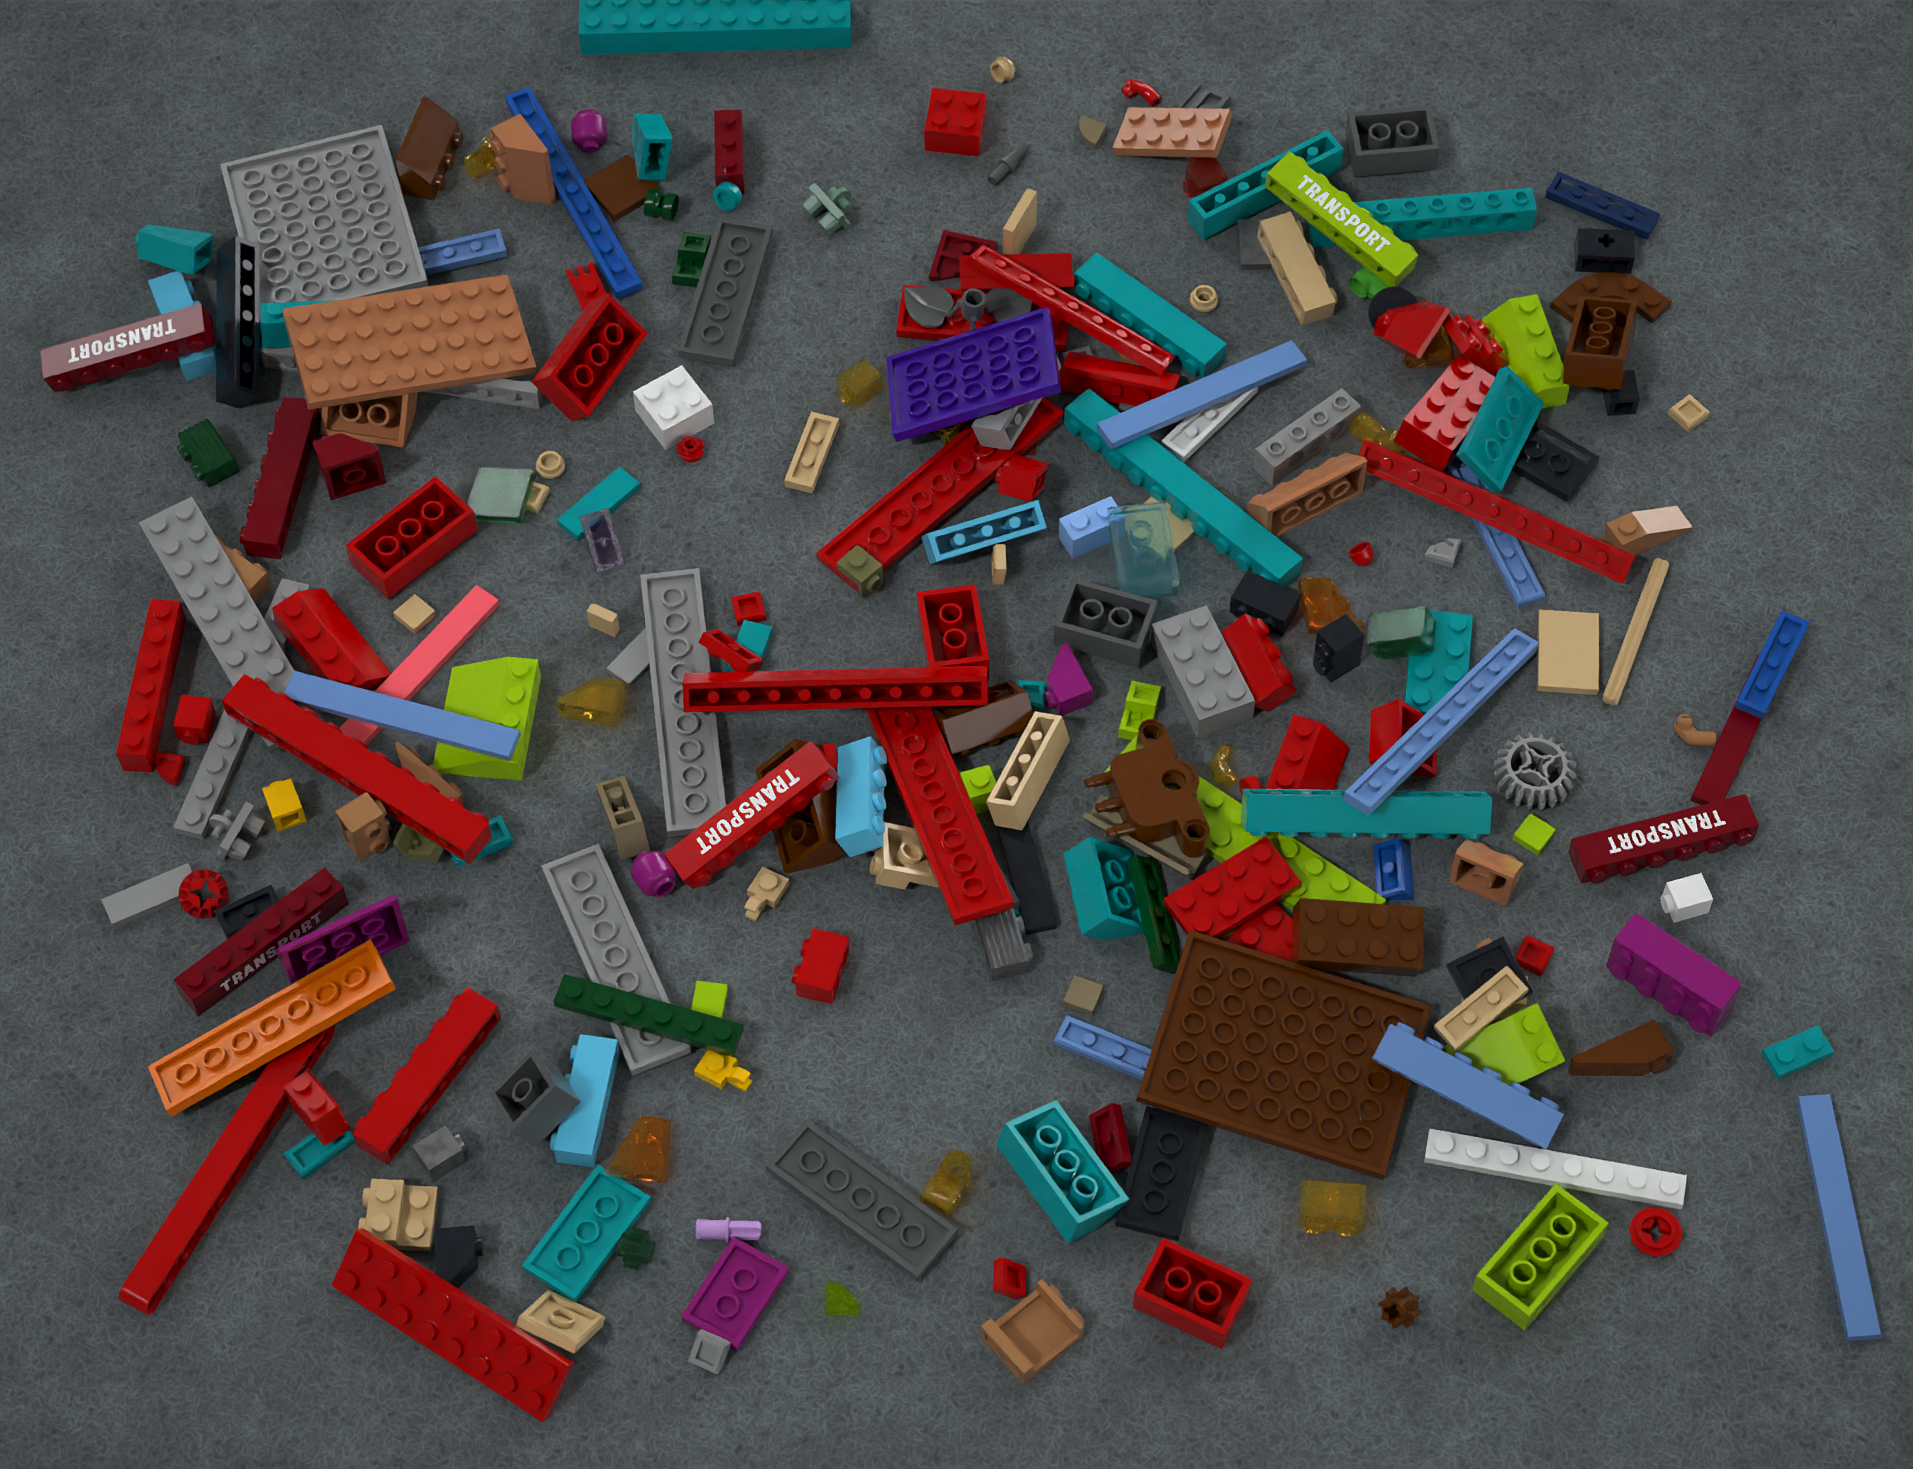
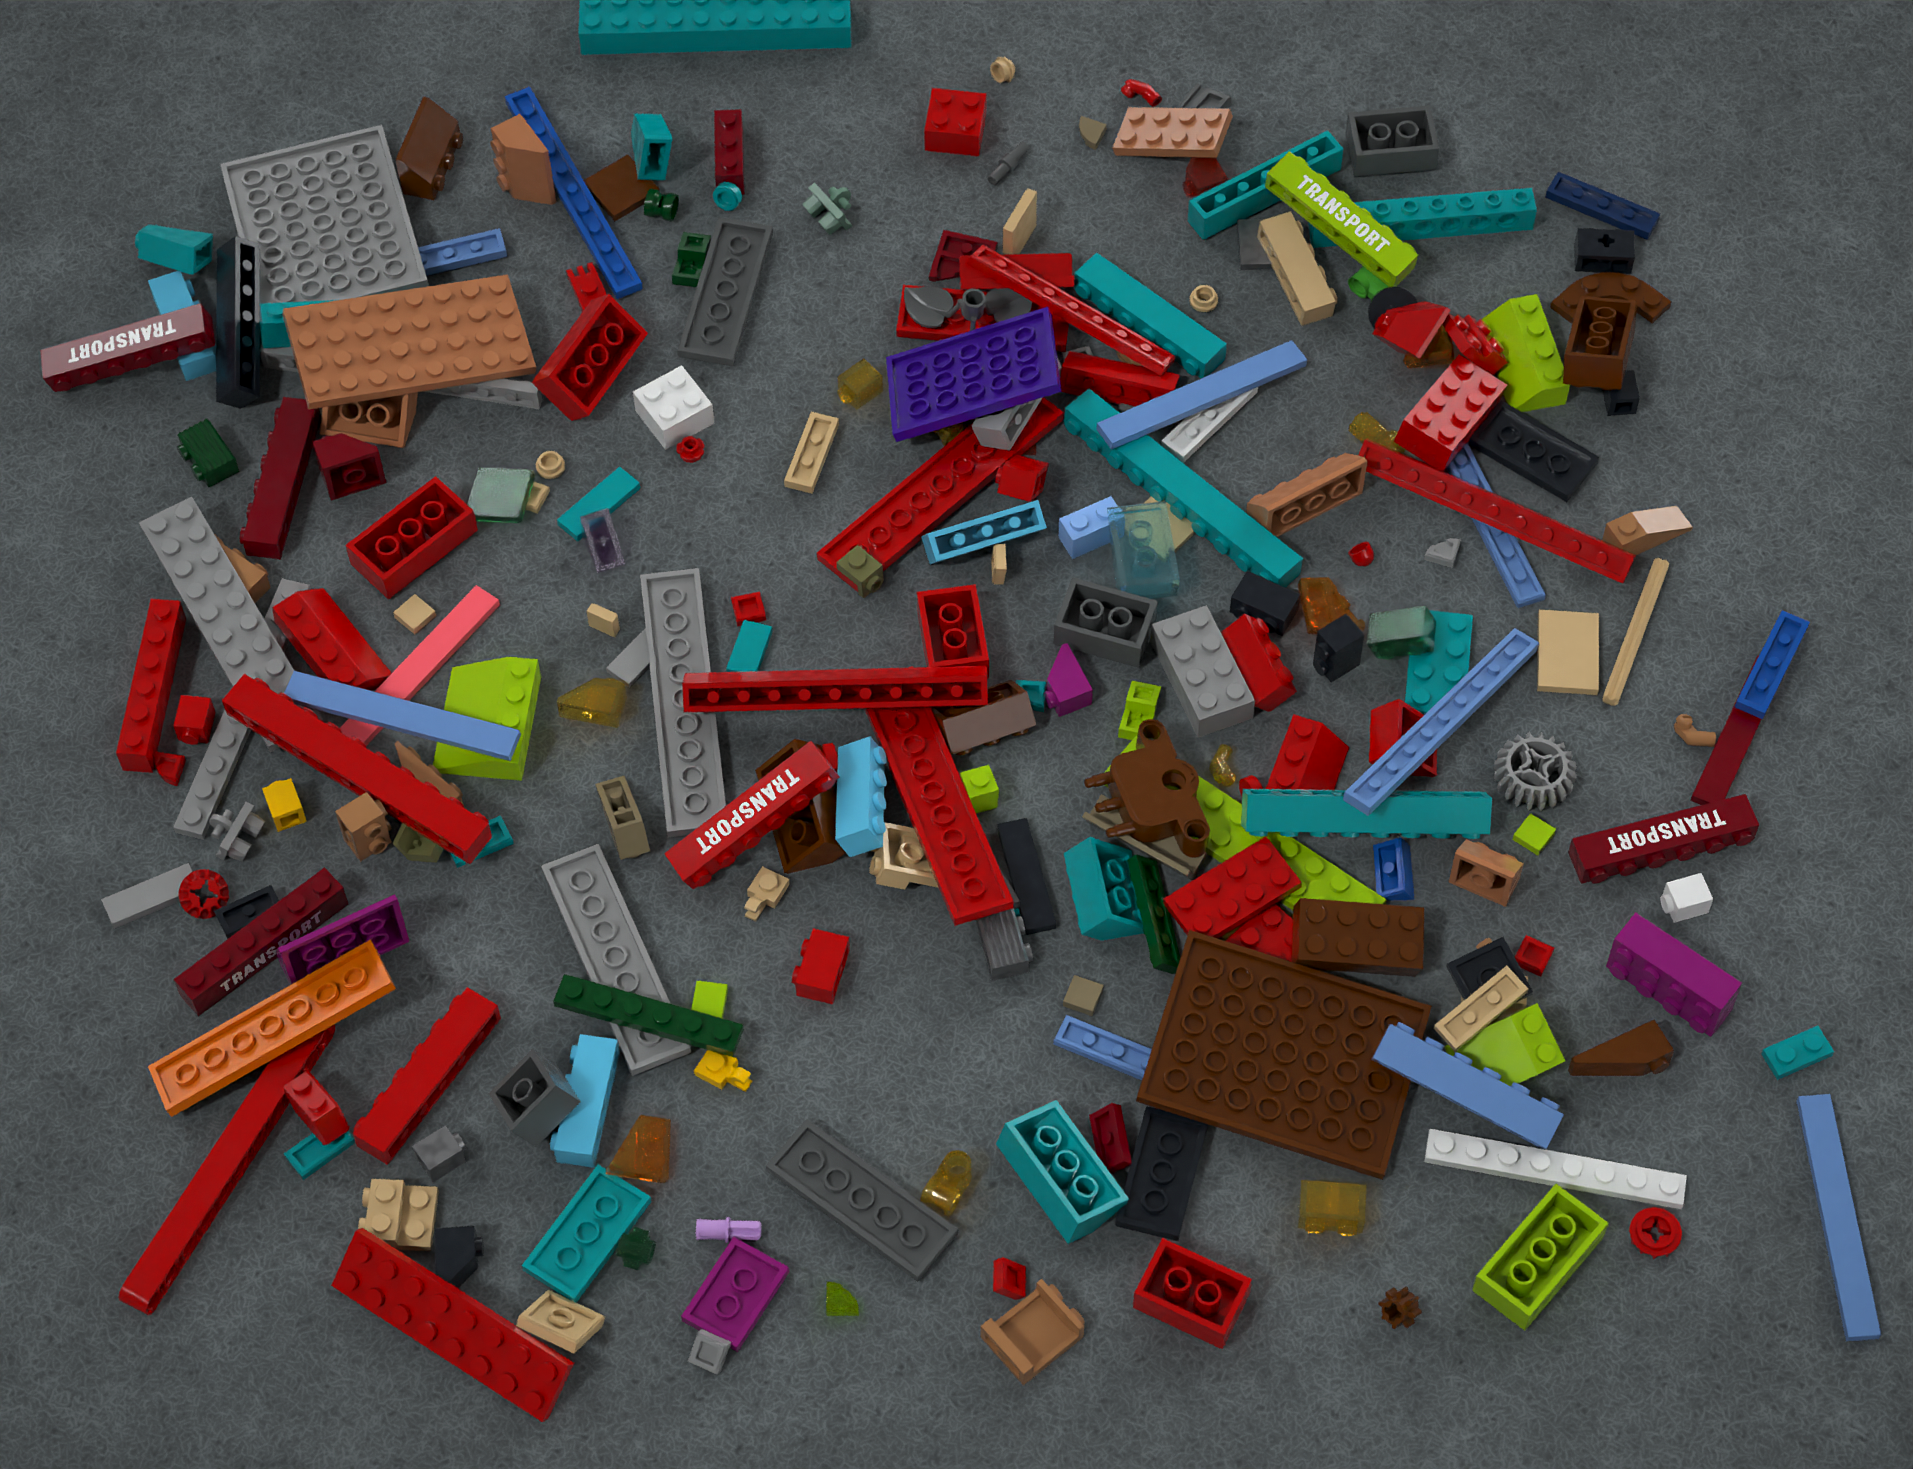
clear yellow piece [464,130,496,179] -> none
magenta head [571,109,608,153] -> none
magenta head [631,851,677,897] -> none
red plate [698,629,764,672] -> none
tan brick [986,711,1070,830] -> none
light grey brick [1253,388,1361,486] -> none
teal plate [1457,366,1544,493] -> none
tan tile [1668,394,1710,432] -> none

